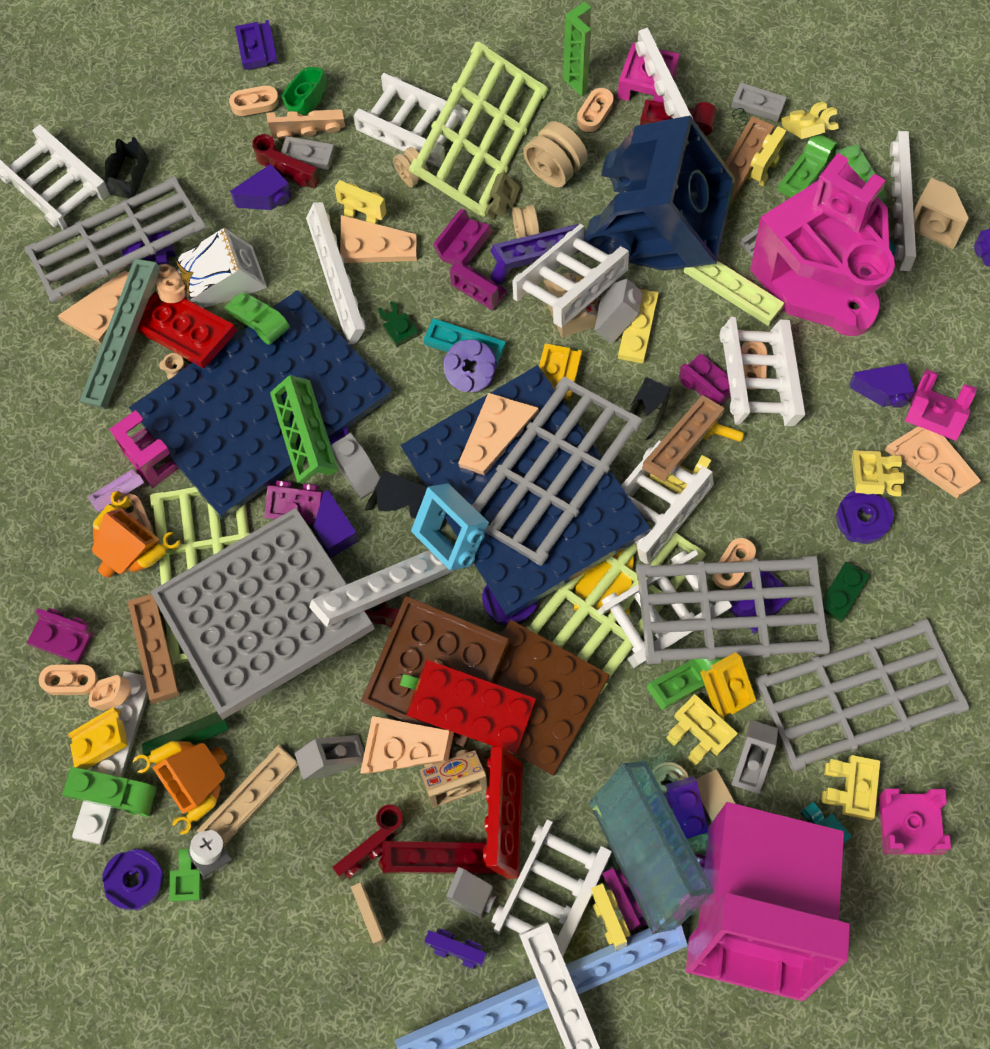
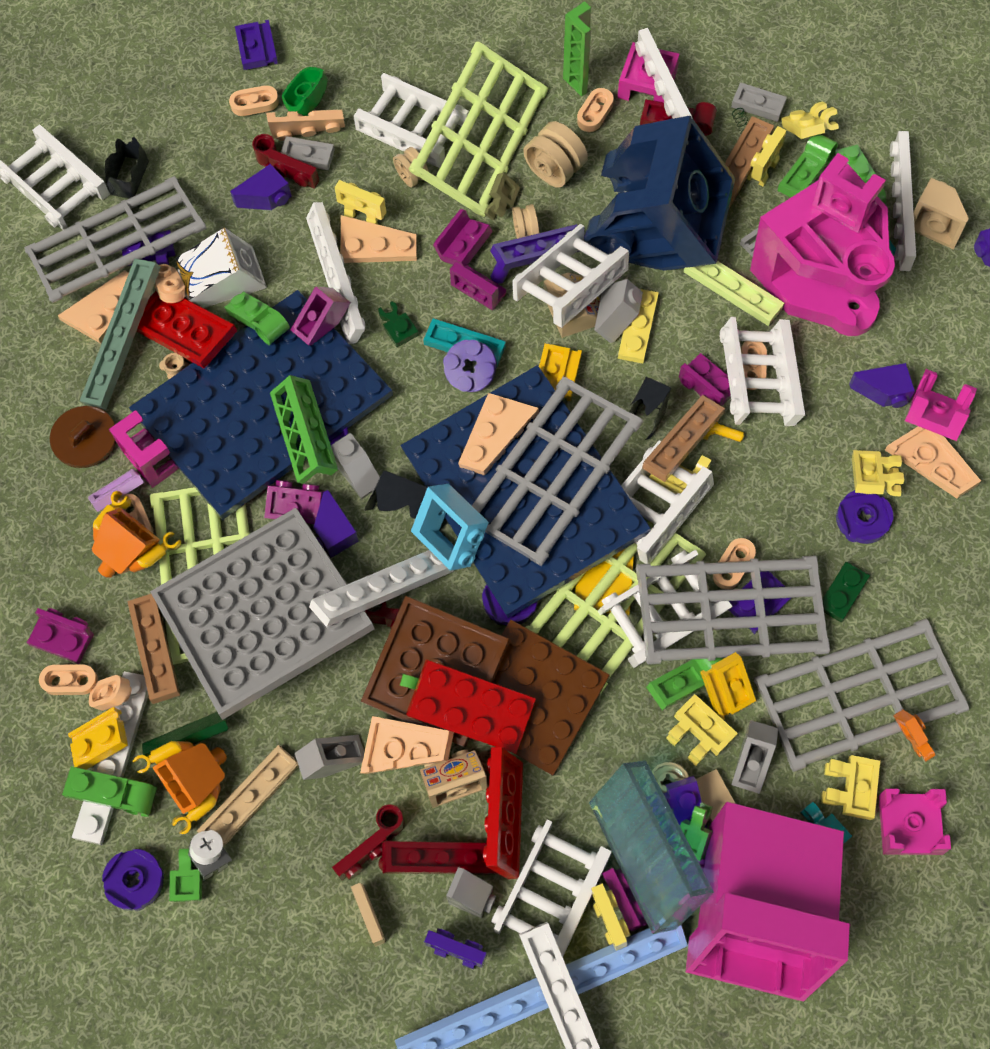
none -> reddish brown shield [50,406,116,468]
none -> magenta slope [291,286,351,345]
none -> bright green plate [673,802,713,861]
none -> orange plate [893,709,935,761]

